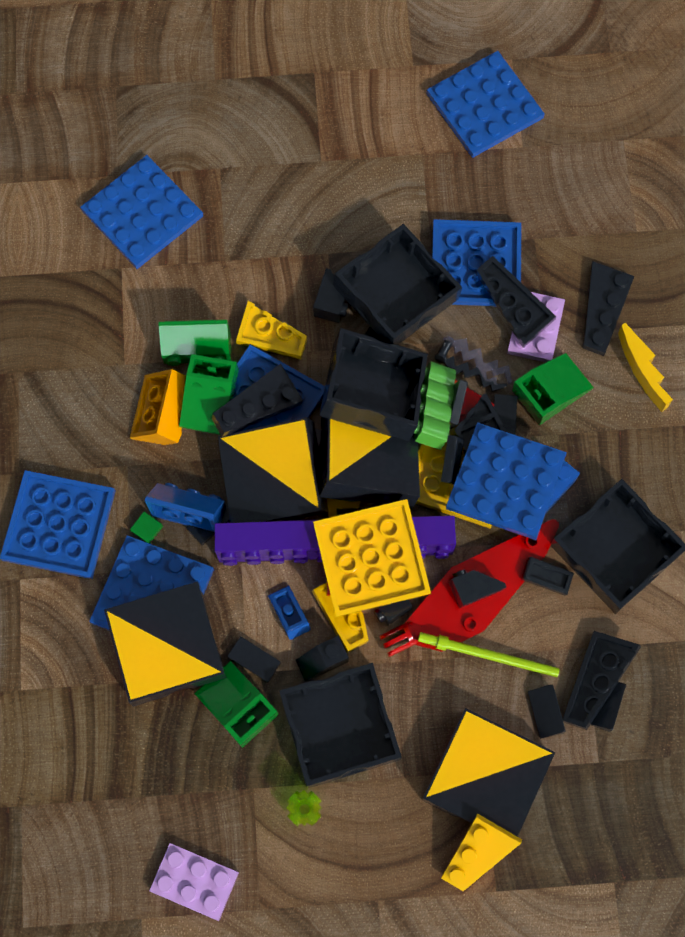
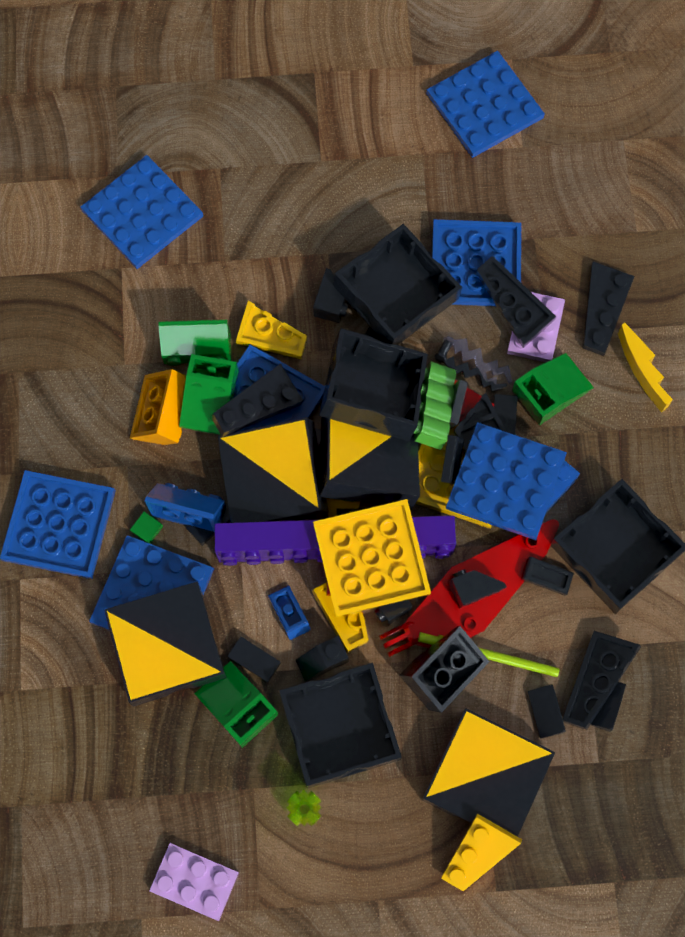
none -> black slope [399,626,490,713]

